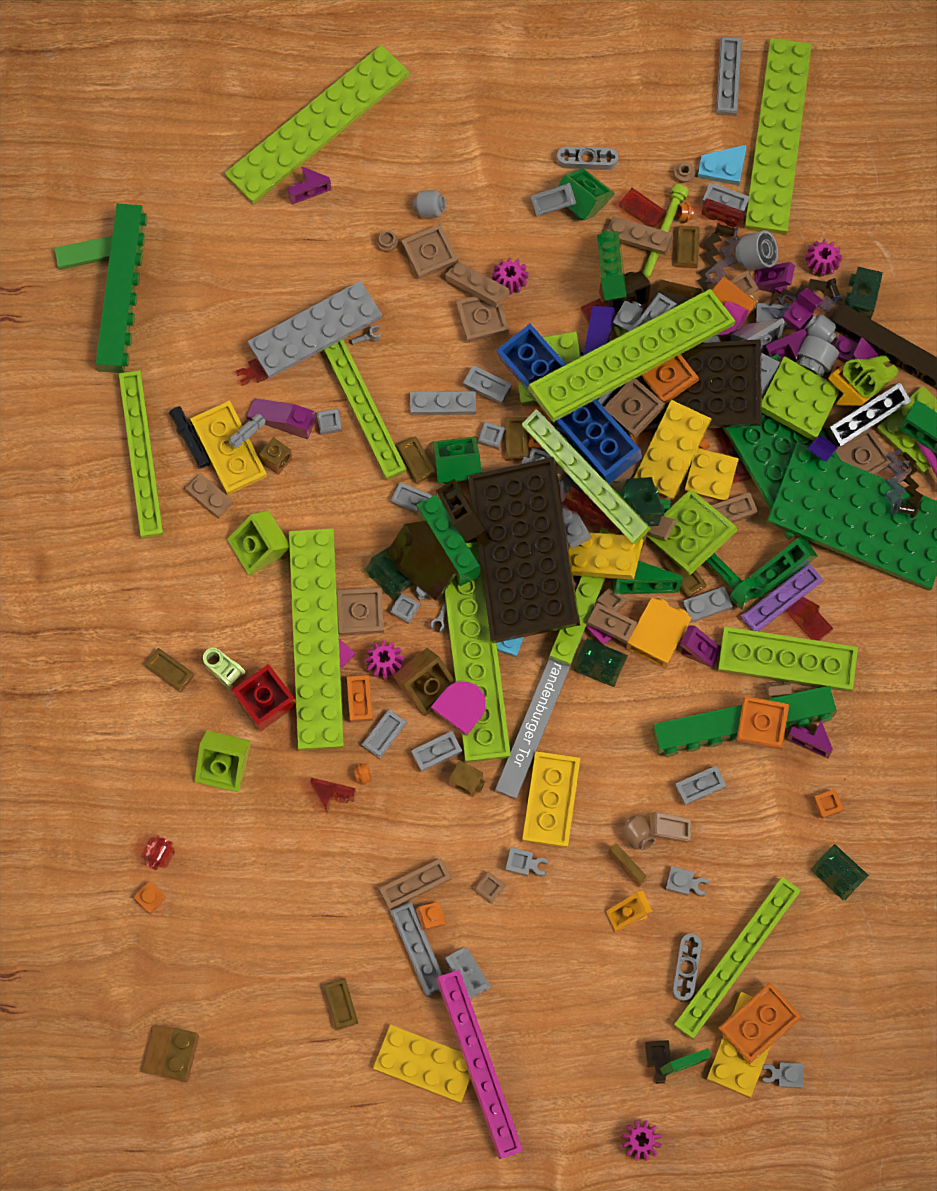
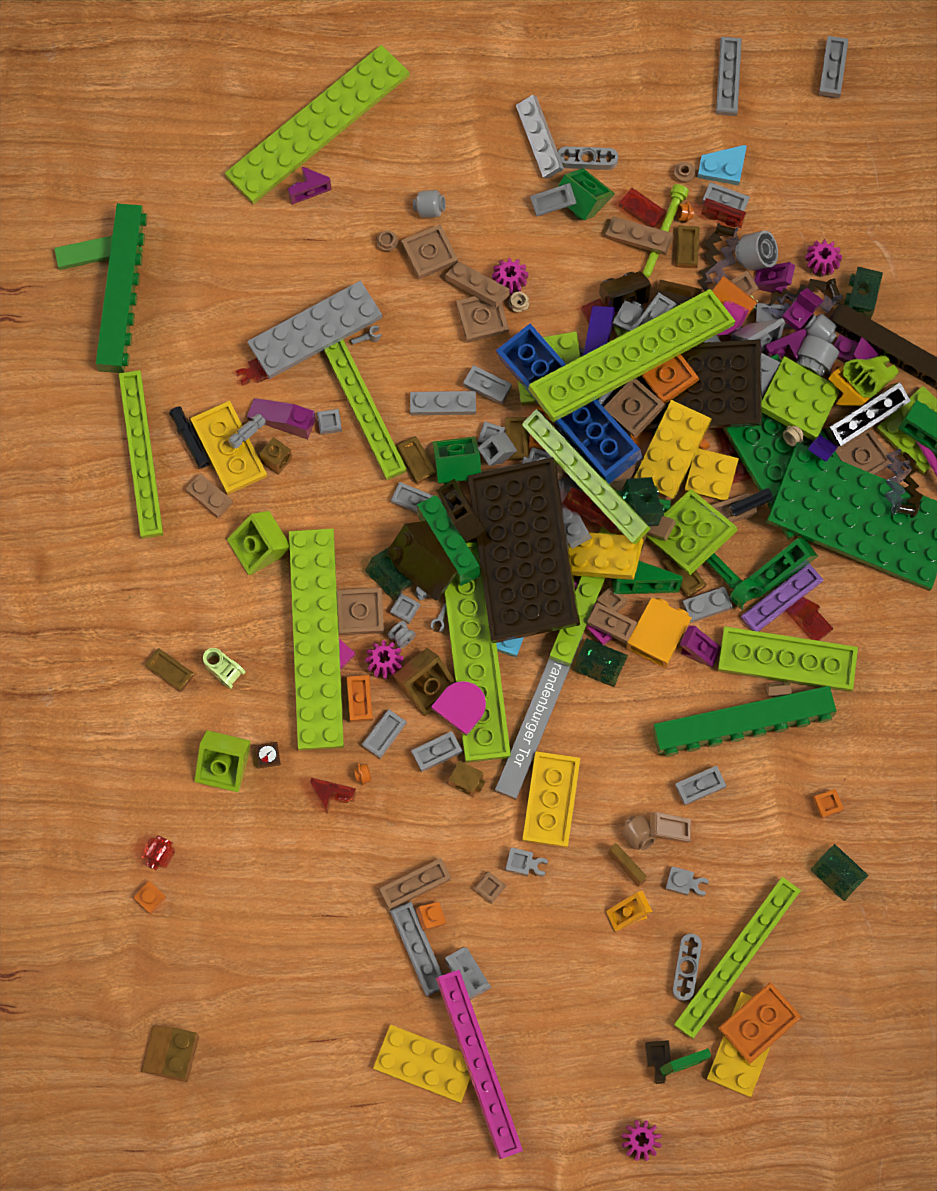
red brick [232,664,296,732] -> none
pearl gold tile [323,978,359,1031] -> none
green brick [597,231,627,300] -> none
orange tile [736,696,789,750] -> none
lime plate [744,38,812,235] -> none
light grey plate [762,1062,804,1089] -> none
magenta slope [787,721,833,759] -> none
none -> tile [255,742,281,769]
none -> light grey wheel [388,621,416,649]
none -> light grey brick [478,433,517,466]
none -> tan plate [508,292,529,313]
none -> light grey plate [516,95,564,179]
none -> black axle [730,488,773,517]
none -> tan plate [783,425,803,446]
none -> light grey plate [819,36,848,98]

